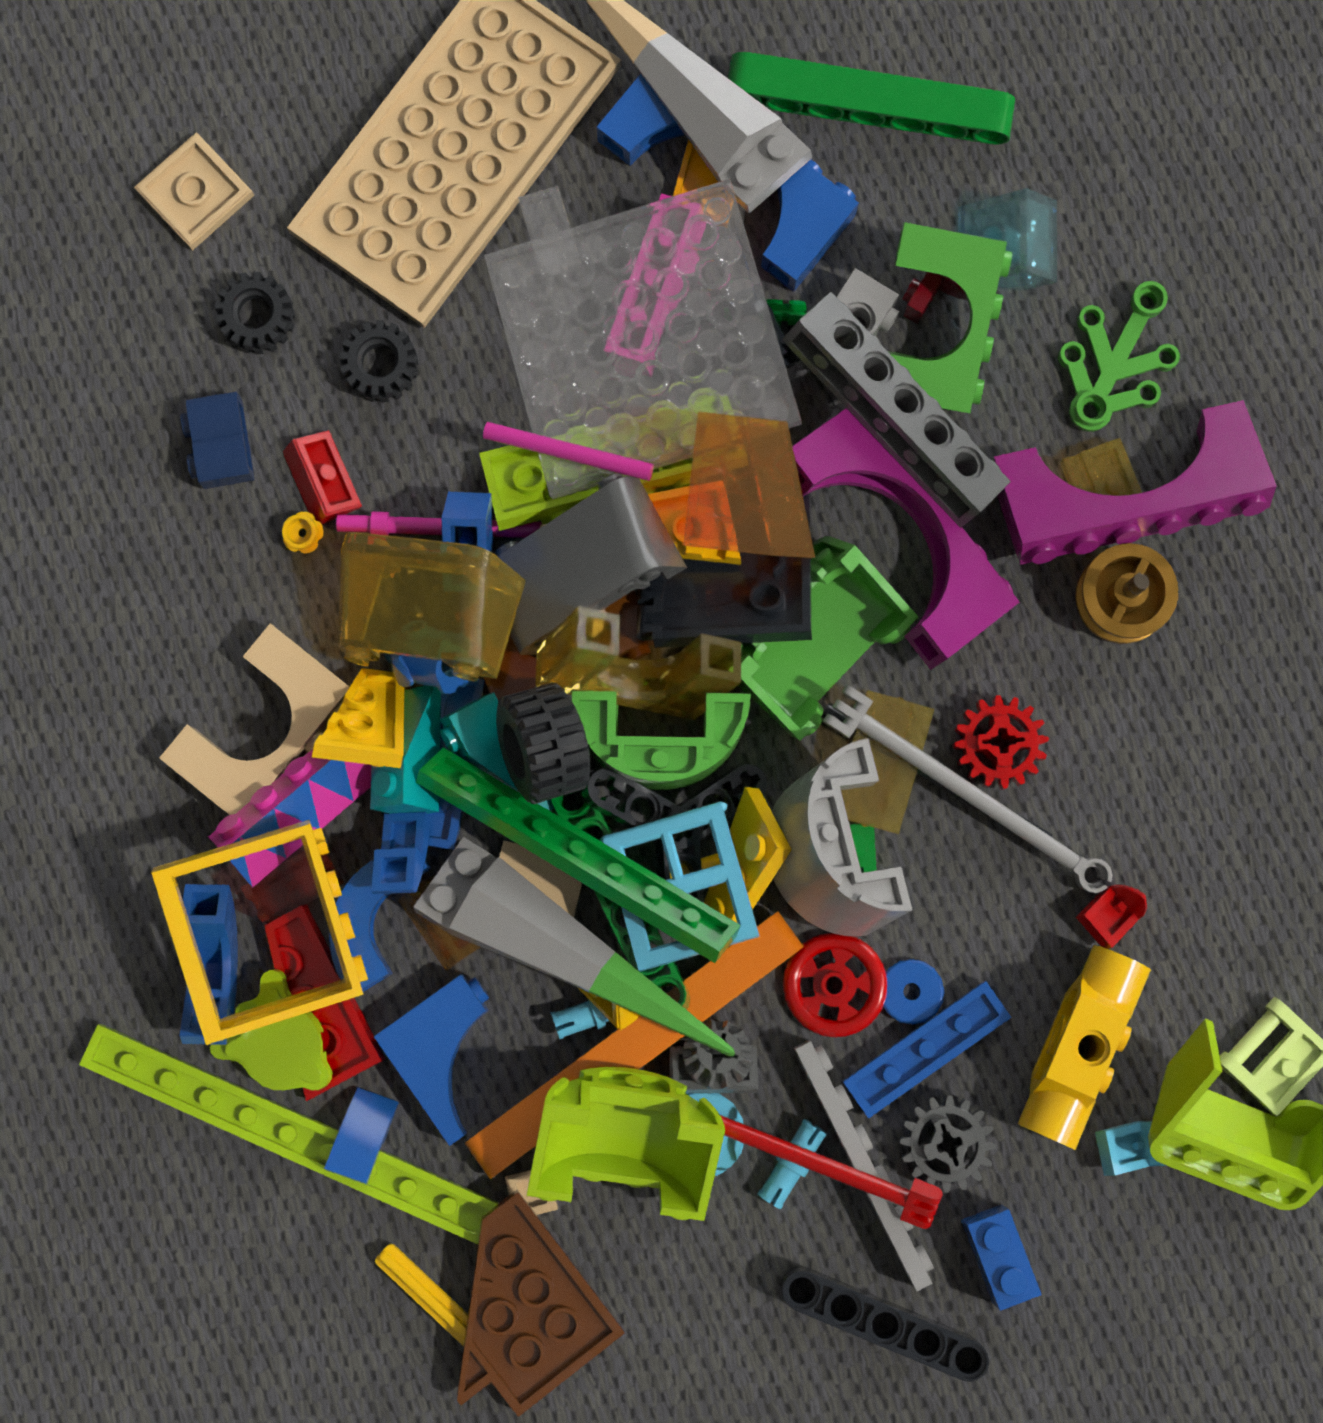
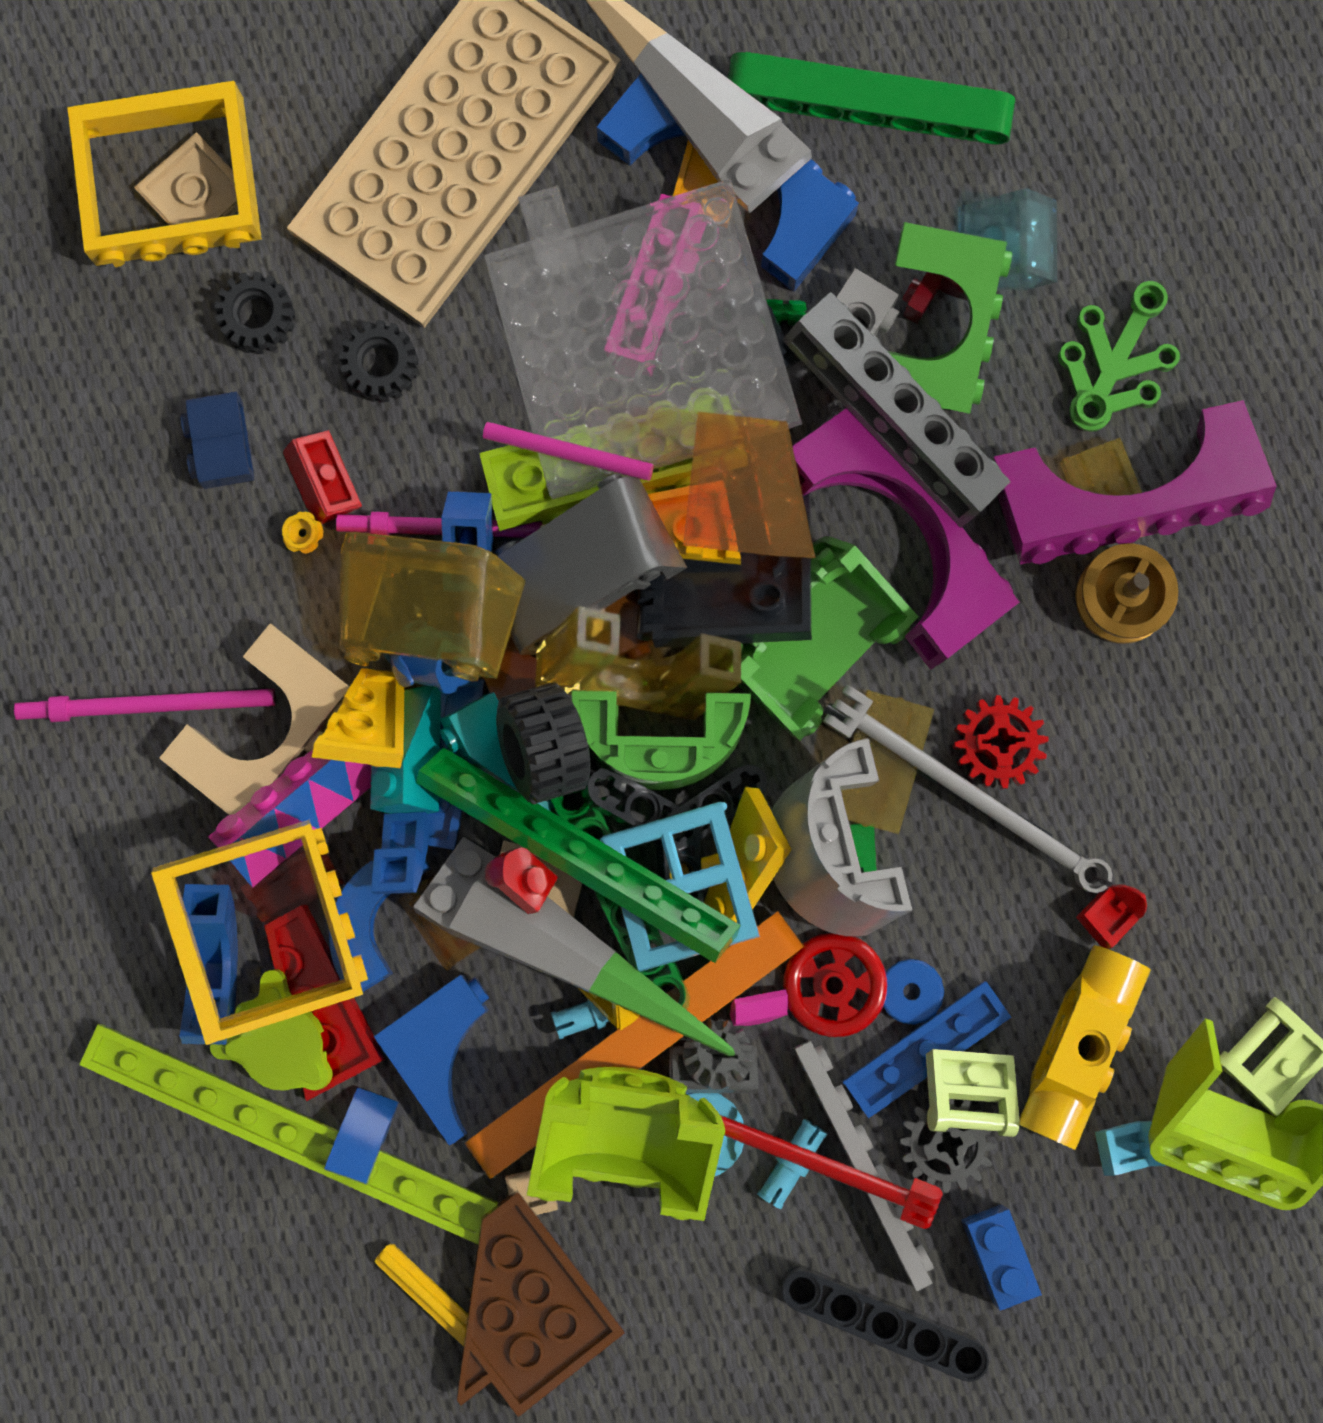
none -> dark pink bar [14,689,276,722]
none -> yellow window [67,81,262,268]
none -> red plate [485,848,558,914]
none -> dark pink piece [729,989,788,1026]
none -> yellowish green plate [926,1049,1020,1137]

